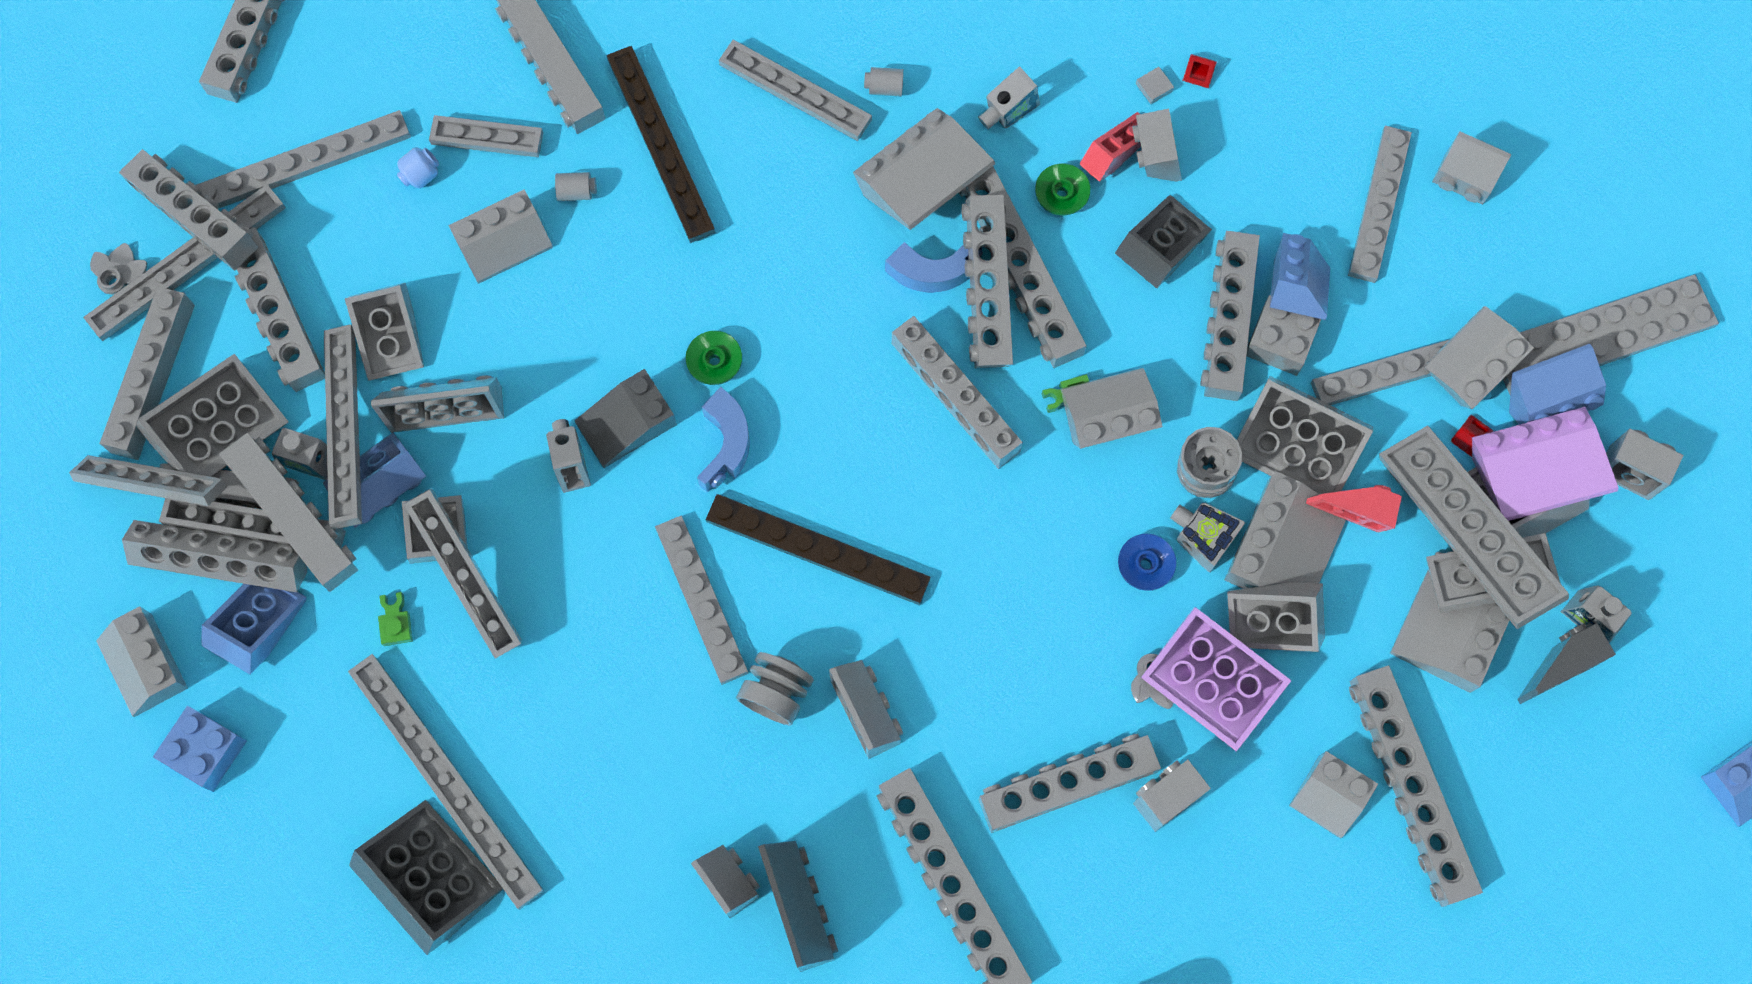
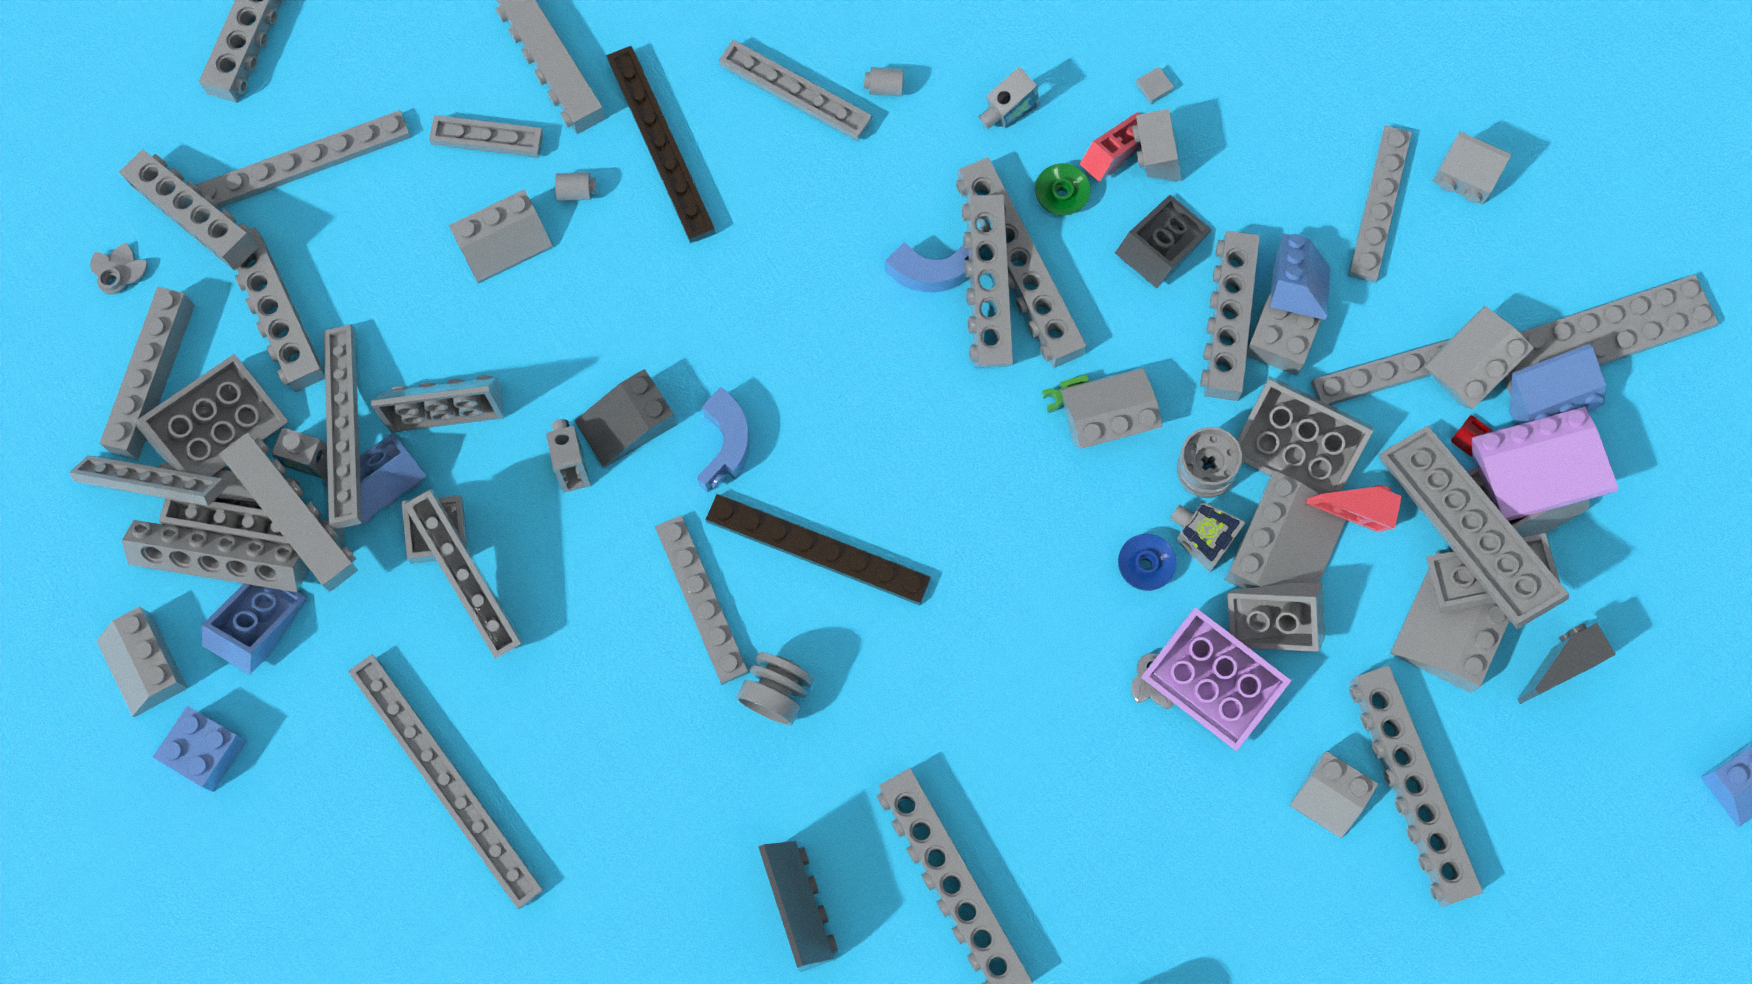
light grey plate [83,184,286,341] -> none
light grey slope [345,282,424,381] -> none
dark grey slope [349,800,503,955] -> none
bright green plate [378,592,413,646] -> none
light blue head [397,147,439,189] -> none
green dish [686,331,742,385] -> none
light grey slope [691,845,760,918] -> none
light grey slope [829,660,903,760] -> none
light grey slope [853,108,995,230] -> none
light grey brick [891,316,1023,469] -> none
light grey brick [978,733,1161,833] -> none
light grey brick [1133,760,1211,832] -> none
red slope [1182,54,1217,88] -> none
light grey torso [1561,585,1632,643] -> none
light grey brick [1606,429,1684,500] -> none

